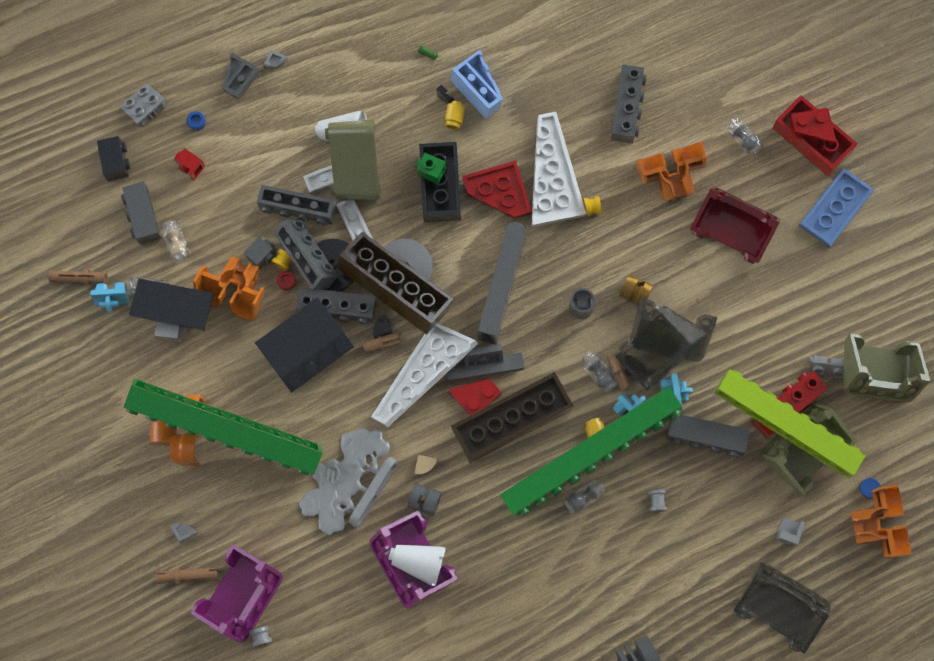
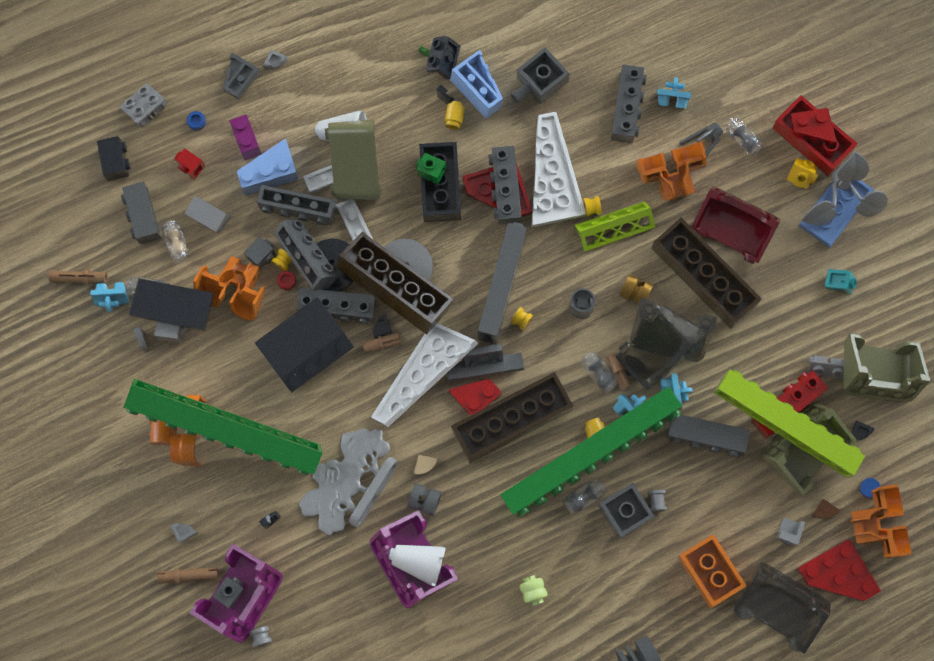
none -> light grey tile [133,327,149,351]
none -> light grey hinge [185,196,231,232]
none -> dark grey brick [213,576,246,609]
none -> magenta brick [229,114,262,160]
none -> light blue wedge [237,138,299,195]
none -> black tile [259,511,281,529]
none -> black bracket [425,36,461,80]
none -> dark grey brick [488,146,521,225]
none -> yellow wheel [510,307,533,331]
none -> dark grey brick [511,47,569,104]
none -> yellowish green piece [520,575,548,606]
none -> lime fence [575,201,655,252]
none -> dark grey brick [598,483,655,540]
none -> dark brown brick [651,217,762,329]
none -> medium azure hips [656,77,691,109]
none -> orange brick [677,534,747,608]
none -> dark grey plant [679,123,723,157]
none -> yellow brick [786,157,818,189]
none -> red plate [797,539,881,602]
none -> light grey plant [802,151,888,226]
none -> reddish brown tile [812,499,840,519]
none -> teal bracket [824,269,857,295]
none -> black tile [851,420,875,441]

